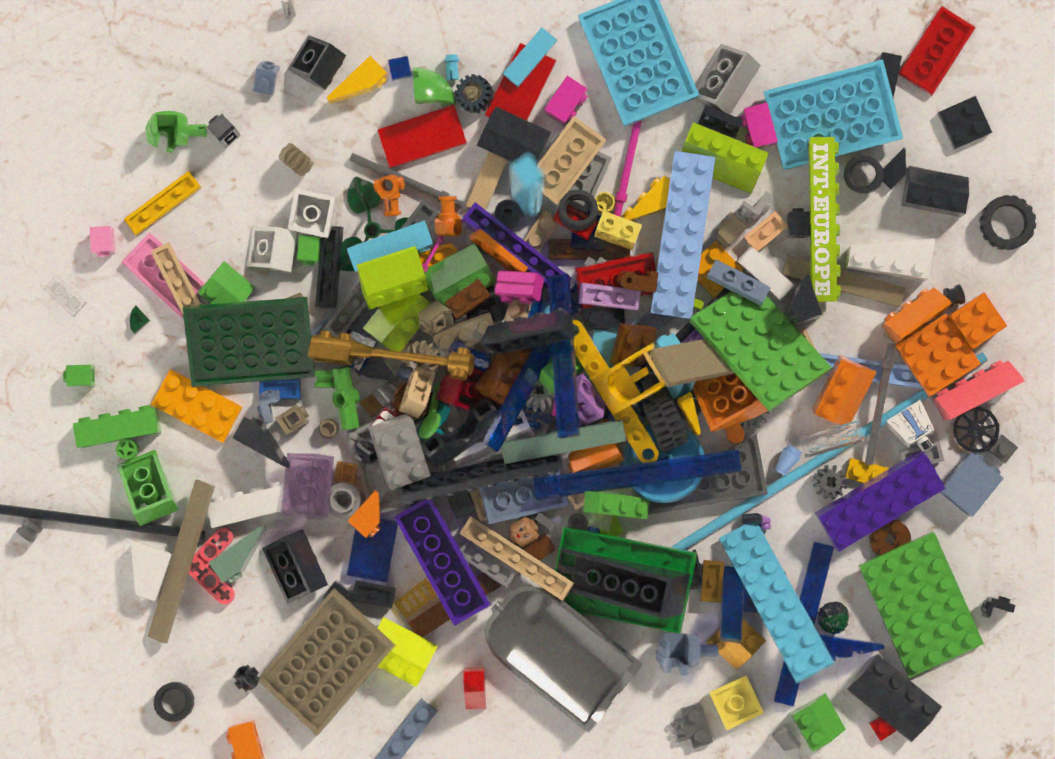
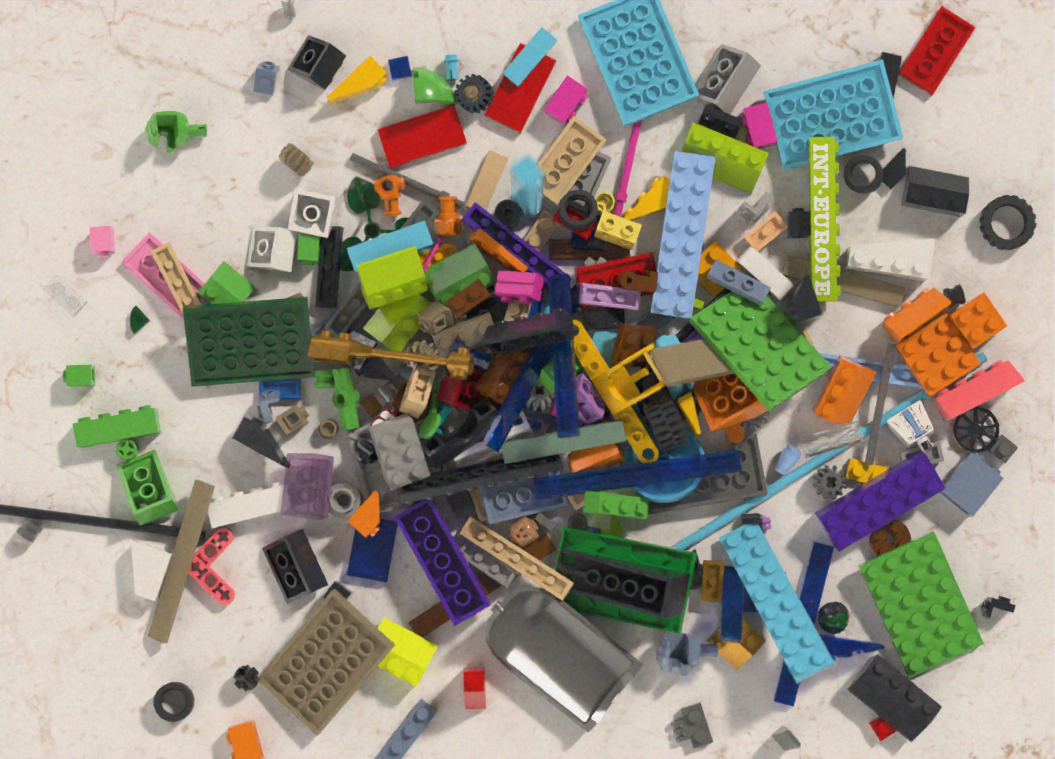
yellow tile [124,171,202,236] -> none
light orange plate [151,369,243,443] -> none
slope [207,114,240,148] -> none
sand green slope [208,526,267,583] -> none
clear orange tile [334,461,359,485] -> none
black plate [352,580,396,608] -> none
clear yellow slope [394,578,437,619] -> none
black slope [476,106,551,165] -> none
light yellow plate [709,675,764,730] -> none
dark tan window [715,211,747,247] -> none
bright green slope [790,693,846,752] -> none
black plate [937,96,992,150] -> none

